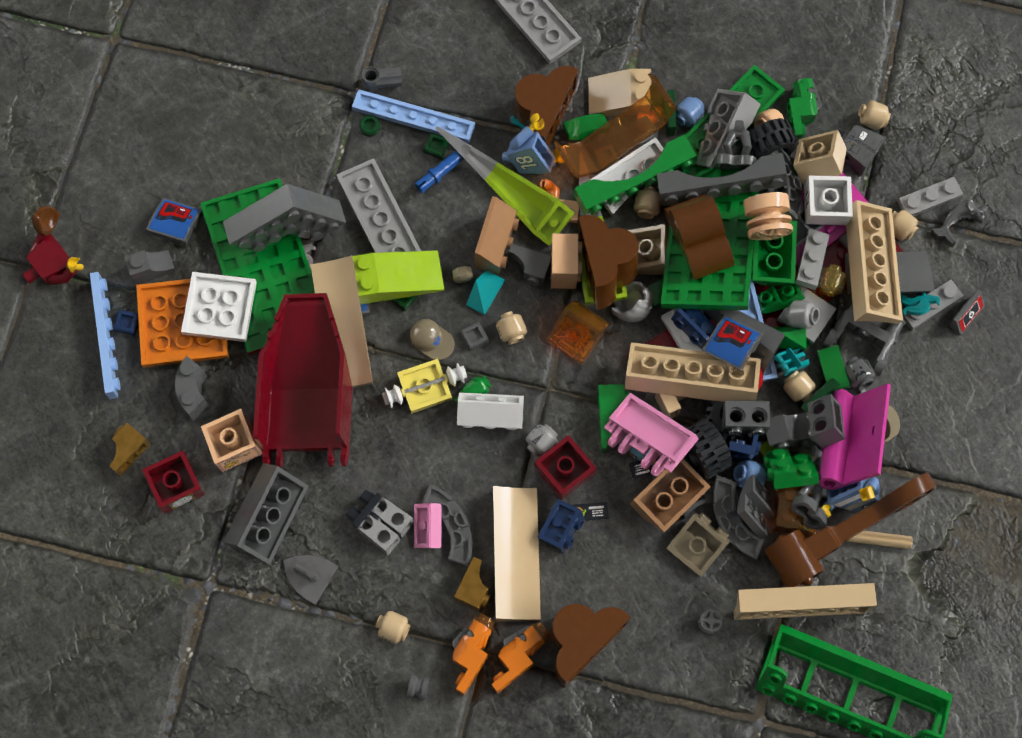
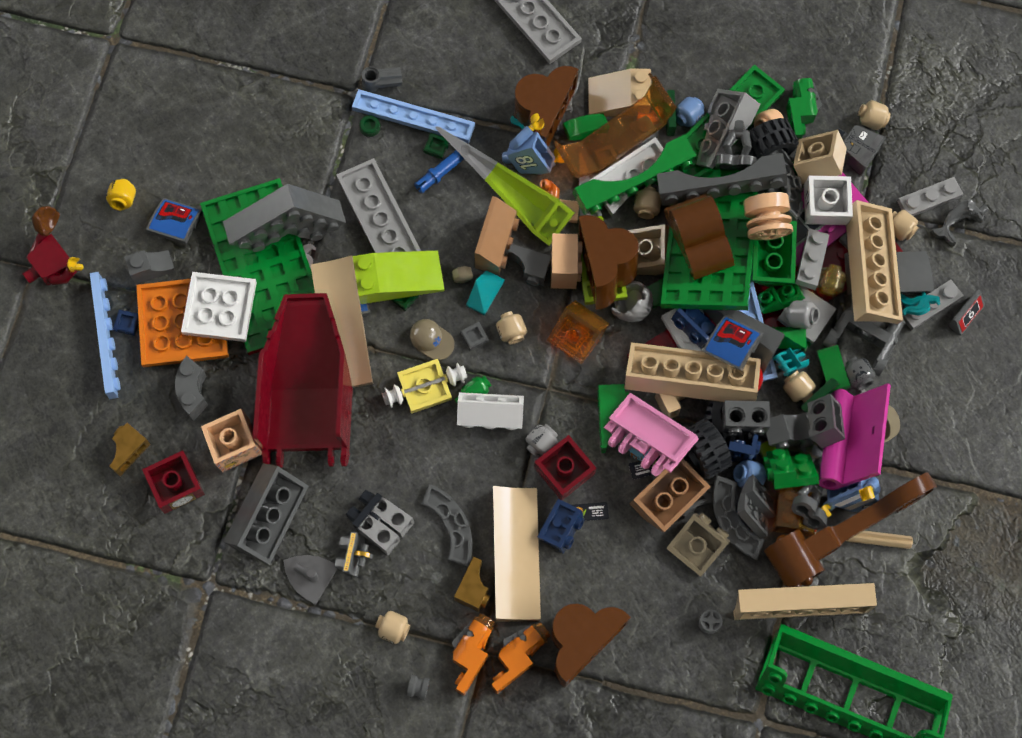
bright pink slope [414,503,441,548] -> none
none -> yellow head [106,179,136,211]
none -> dark grey hips [335,532,373,577]

